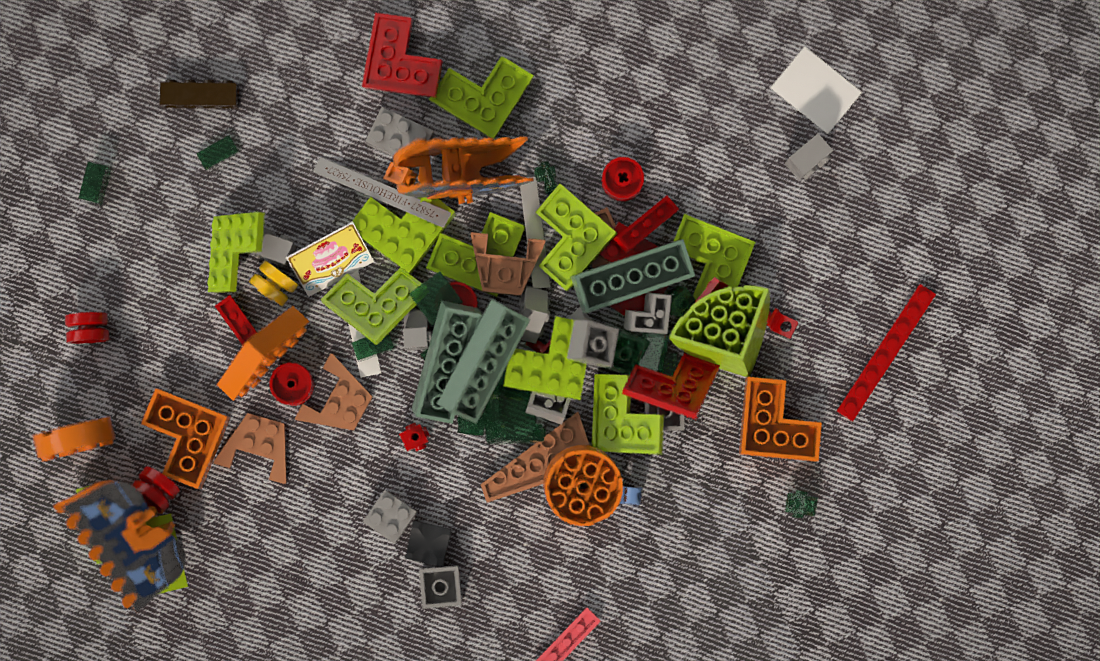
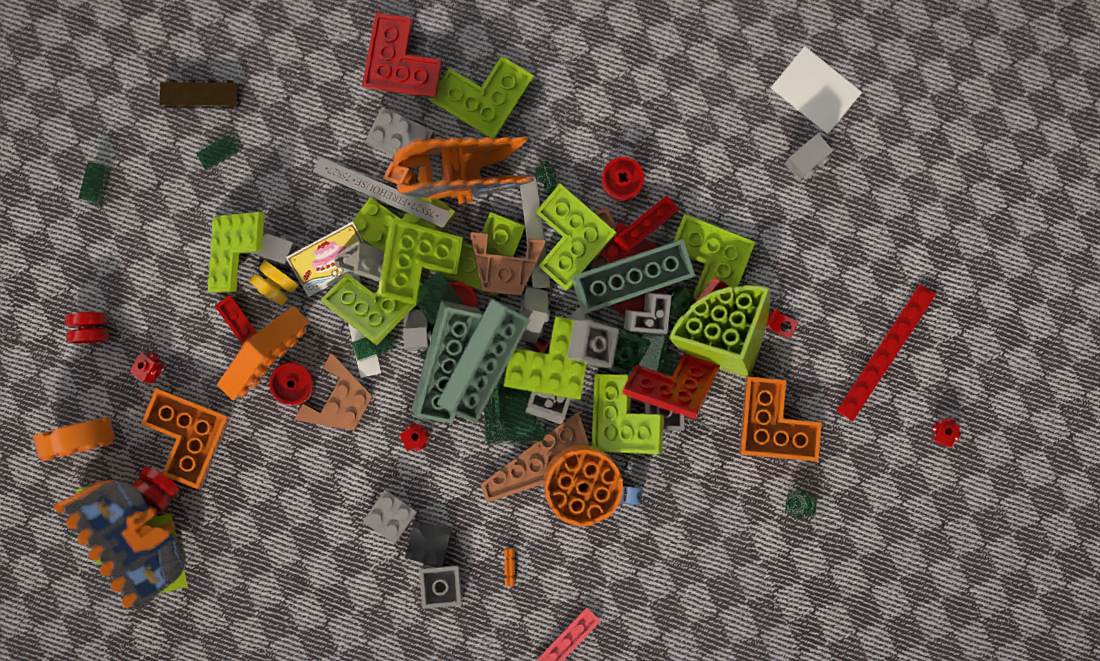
nougat wing [213,413,287,484] -> none
clear green brick [457,412,486,436] -> none
none -> red brick [129,352,165,384]
none -> light grey piece [334,241,385,282]
none -> lime plate [378,219,463,304]
none -> orange axle [504,548,515,586]
none -> red brick [931,417,961,448]

